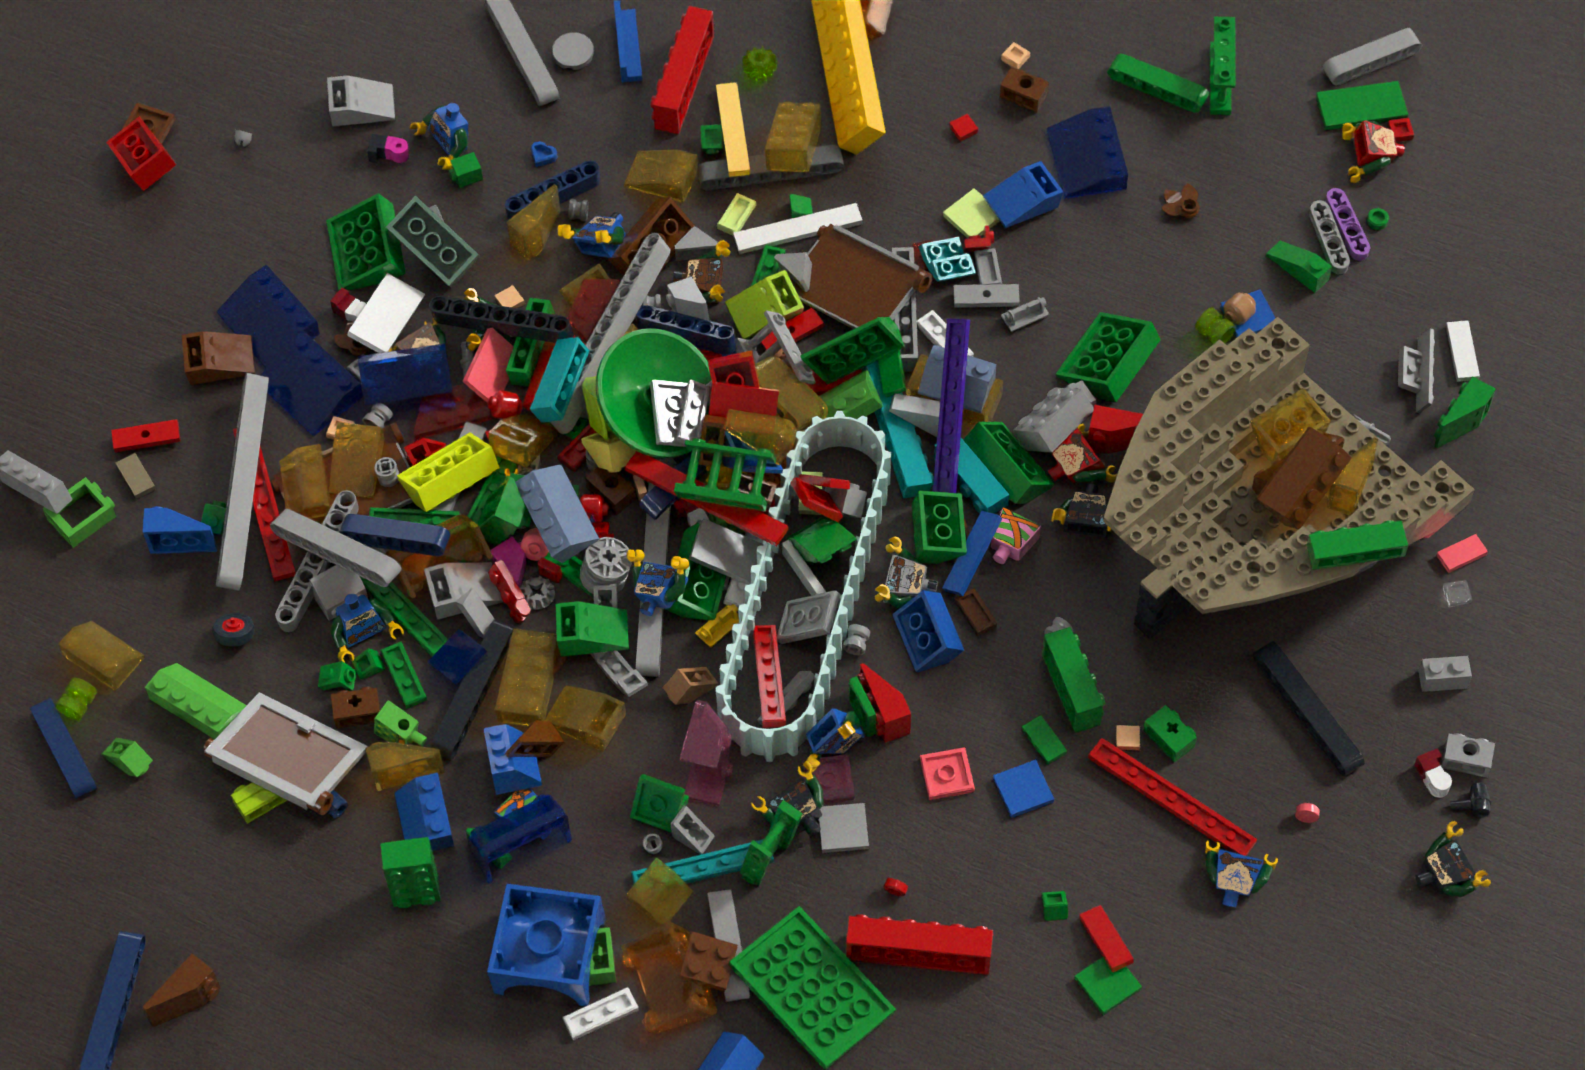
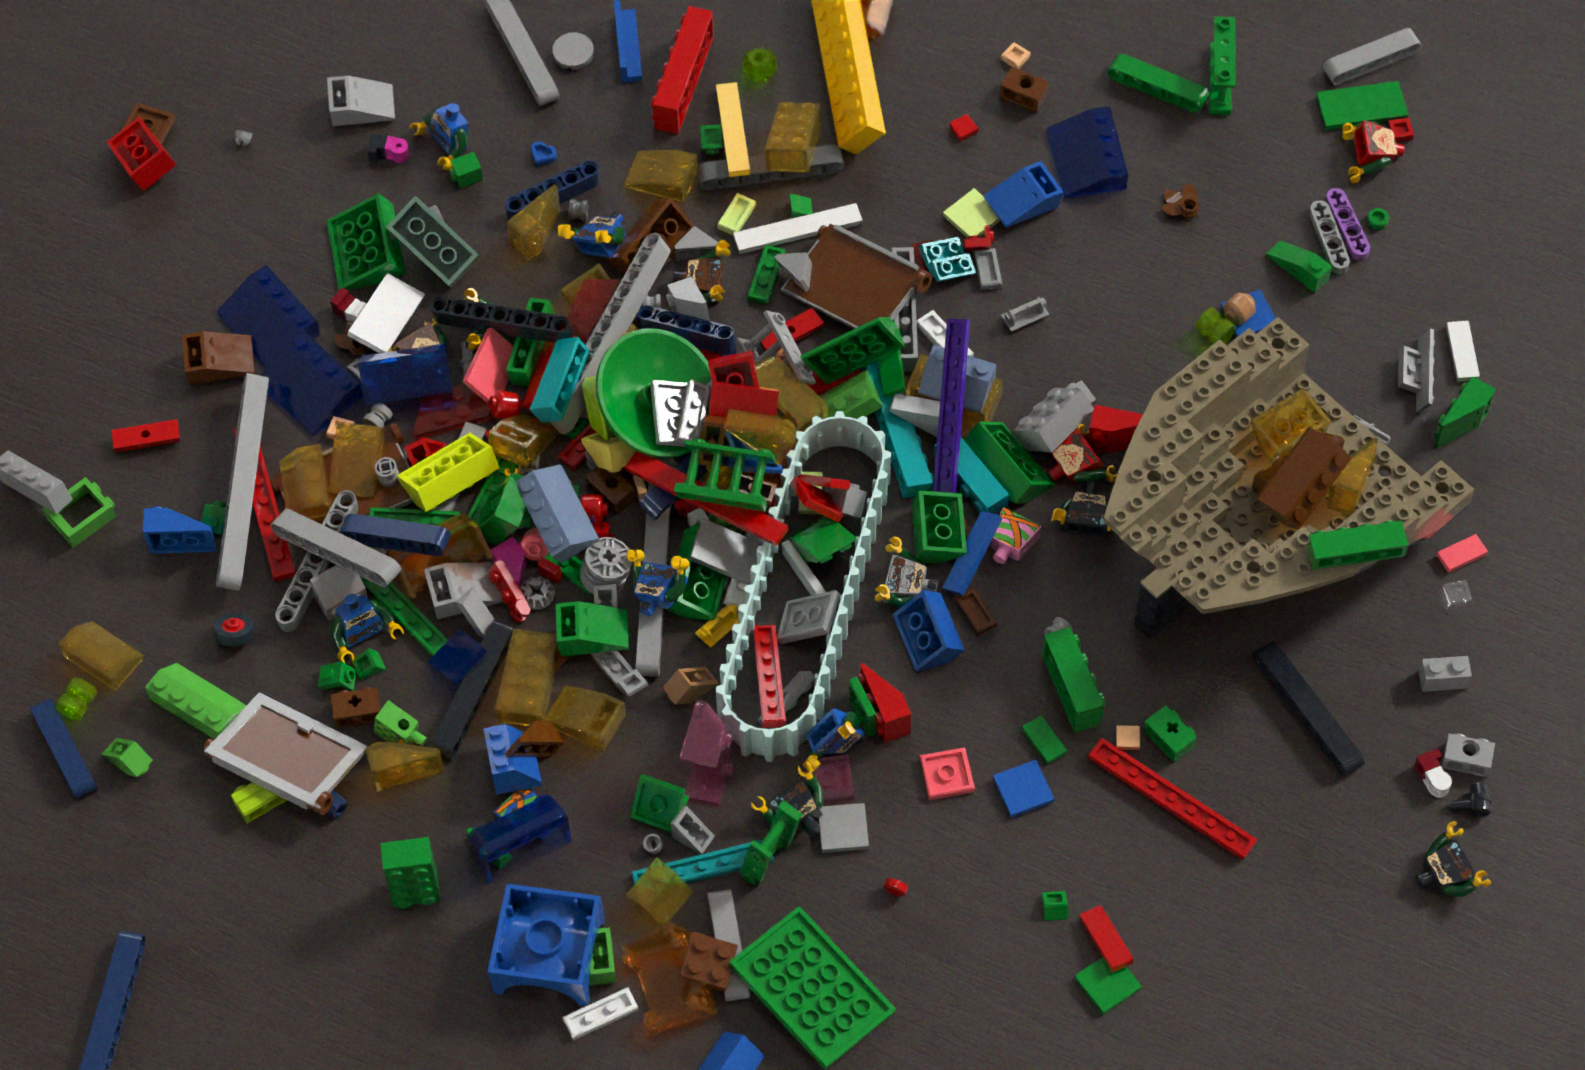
dark tan tile [116,453,156,499] -> none
reddish brown slope [143,954,221,1027] -> none
green tile [380,642,427,709] -> none
blue slope [395,772,454,851] -> none
light nougat tile [495,285,525,308] -> none
lime slope [725,270,804,339] -> none
light grey wheel [843,624,870,655] -> none
red brick [846,914,993,975] -> none
light grey tile [954,284,1020,307] -> none
green slope [1056,312,1161,402] -> none
torso [1205,841,1278,908] -> none
coral tile [1295,803,1320,823] -> none

